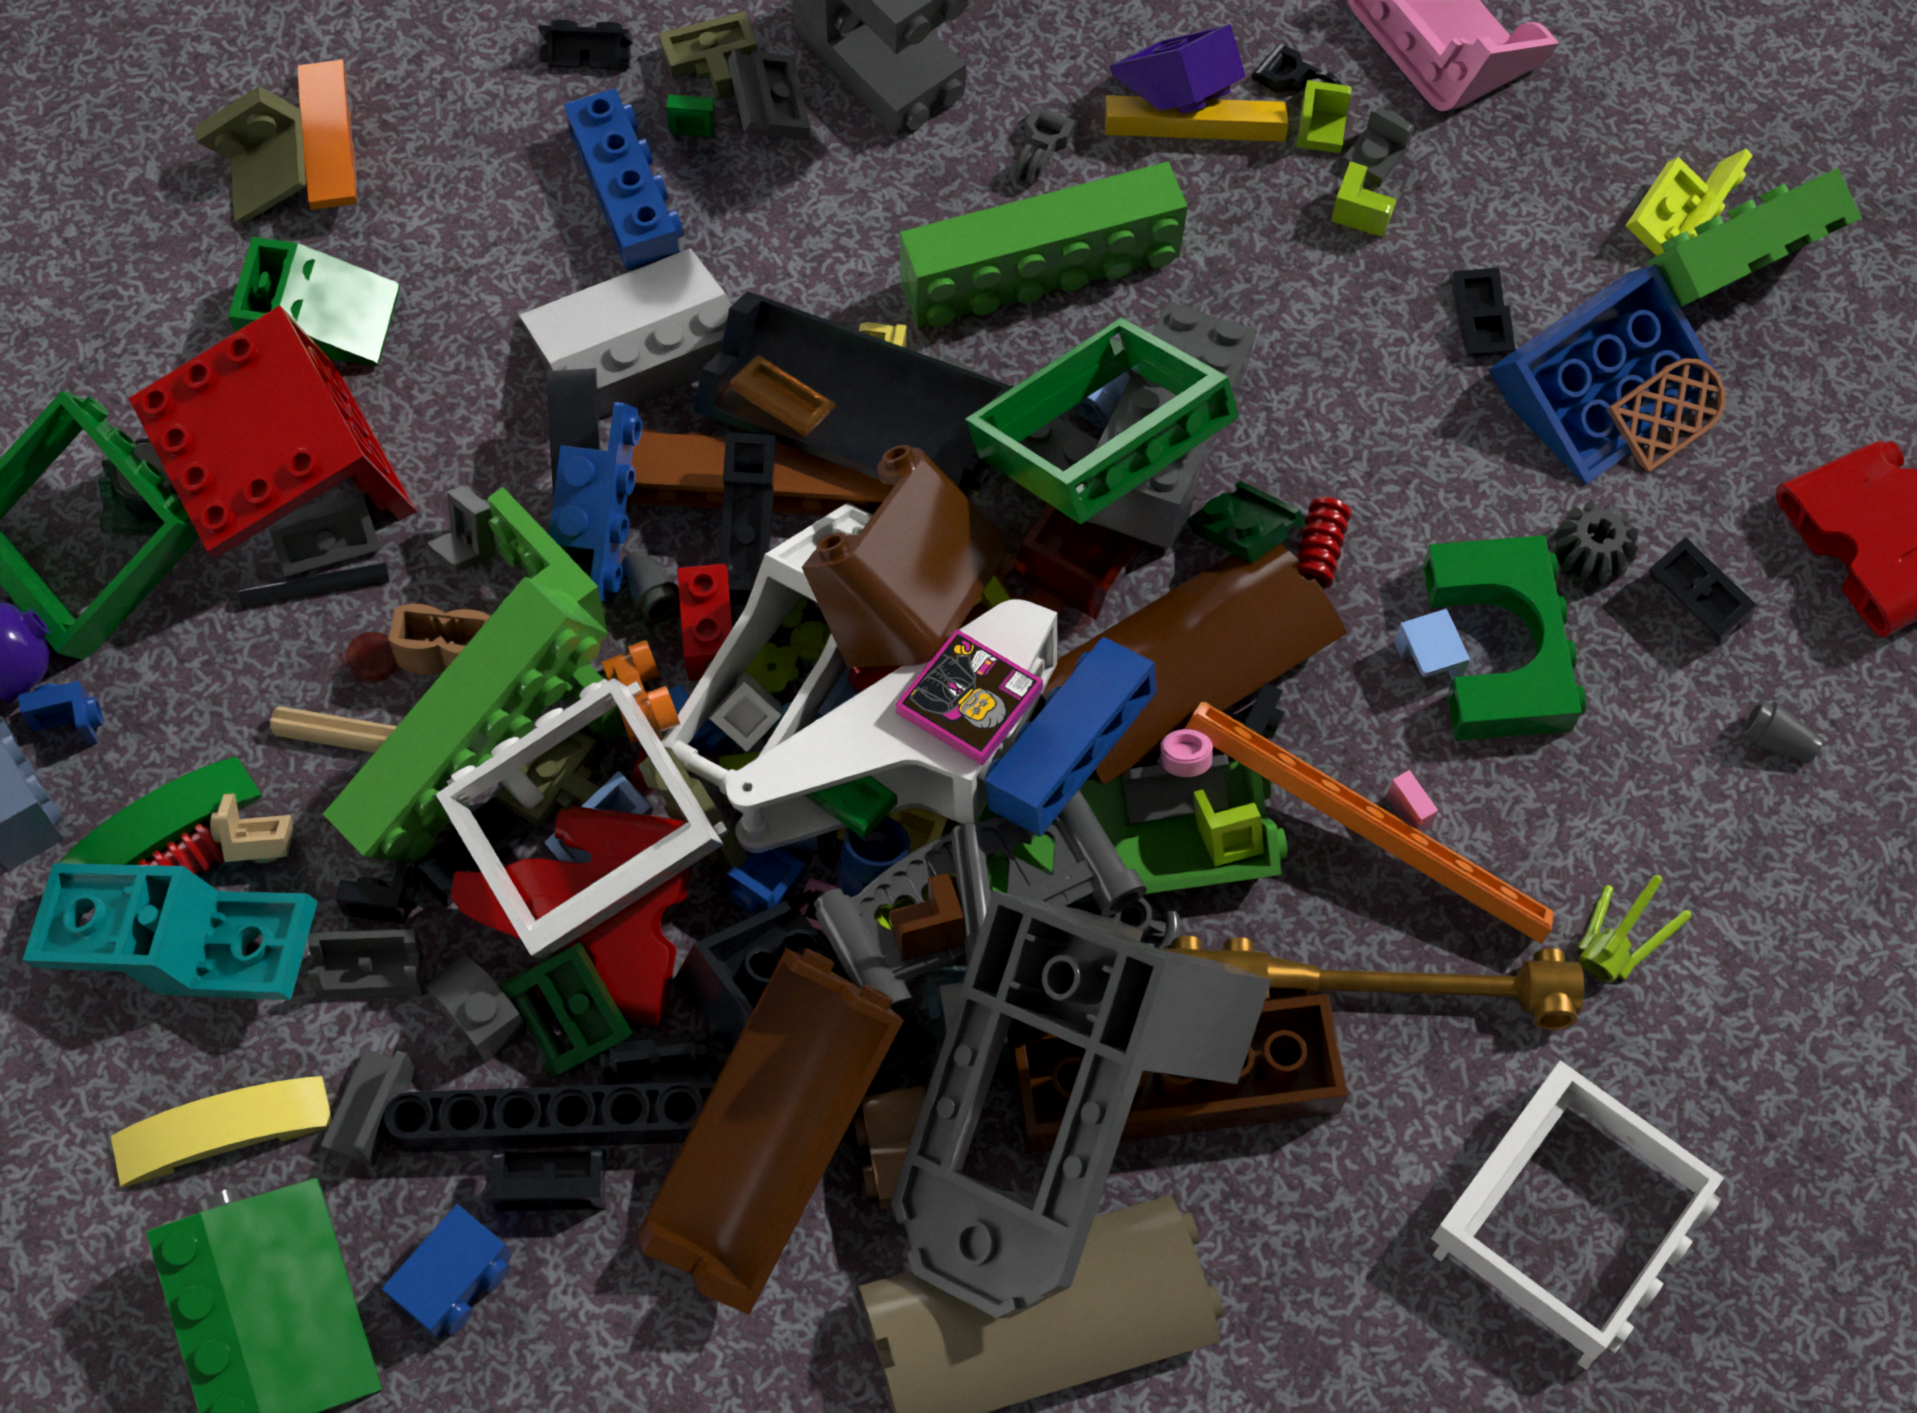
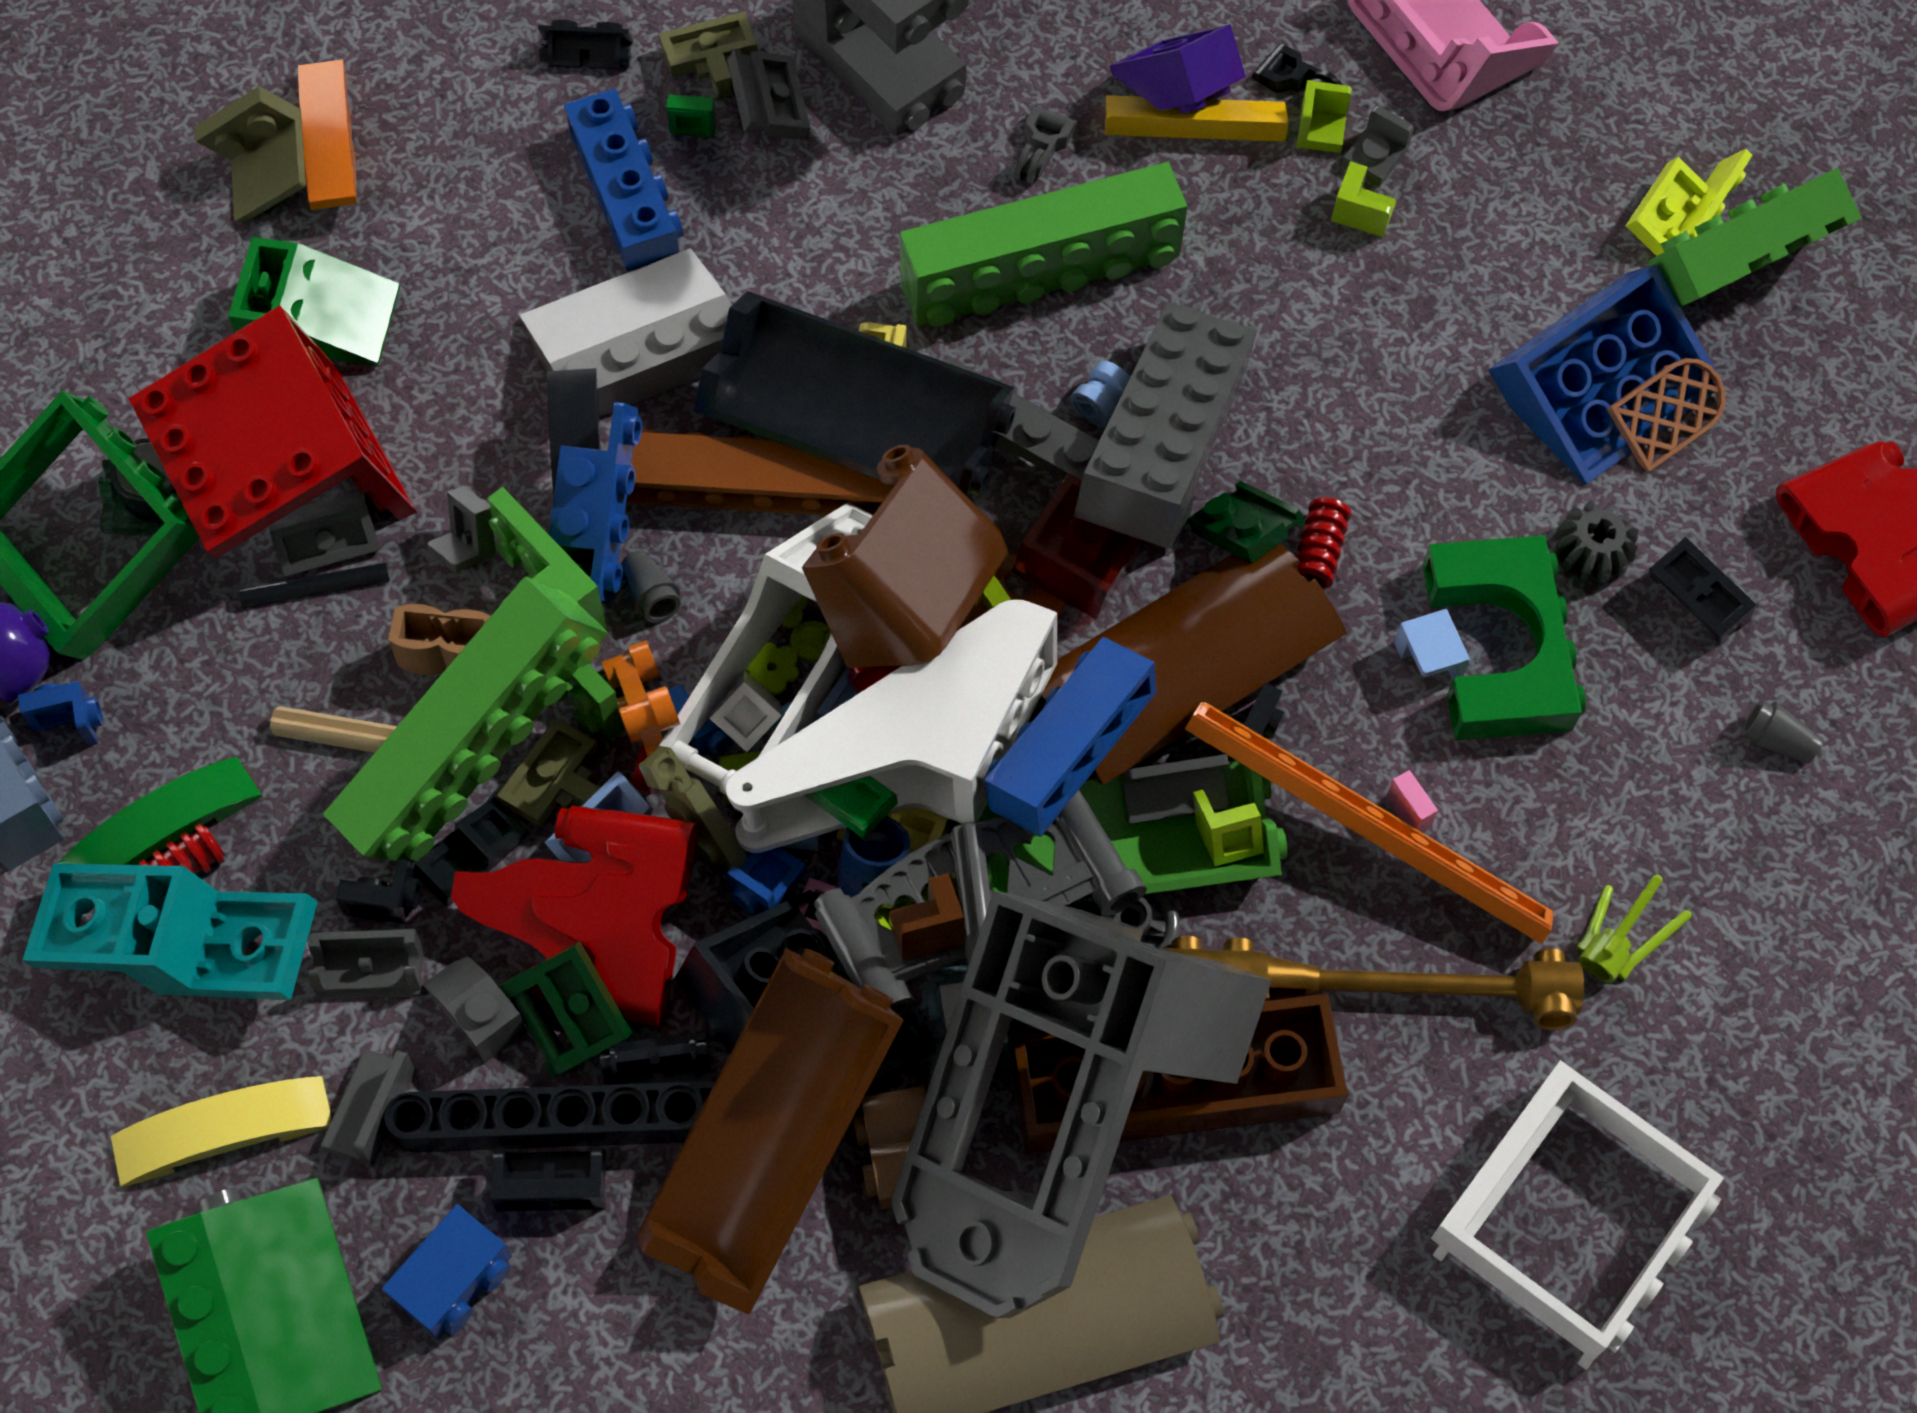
tan bracket [211,794,293,863] -> none
clear red tile [346,632,397,683] -> none
white window [436,678,728,959] -> none
white tile [500,769,545,810] -> none
red bracket [677,564,733,681] -> none
black slope [719,432,776,627] -> none
clear orange tile [729,355,836,436] -> none
tile [895,629,1043,766] -> none
green window [966,317,1239,525] -> none
bright pink tile [1161,729,1213,777] -> none
black slope [1450,267,1516,357] -> none

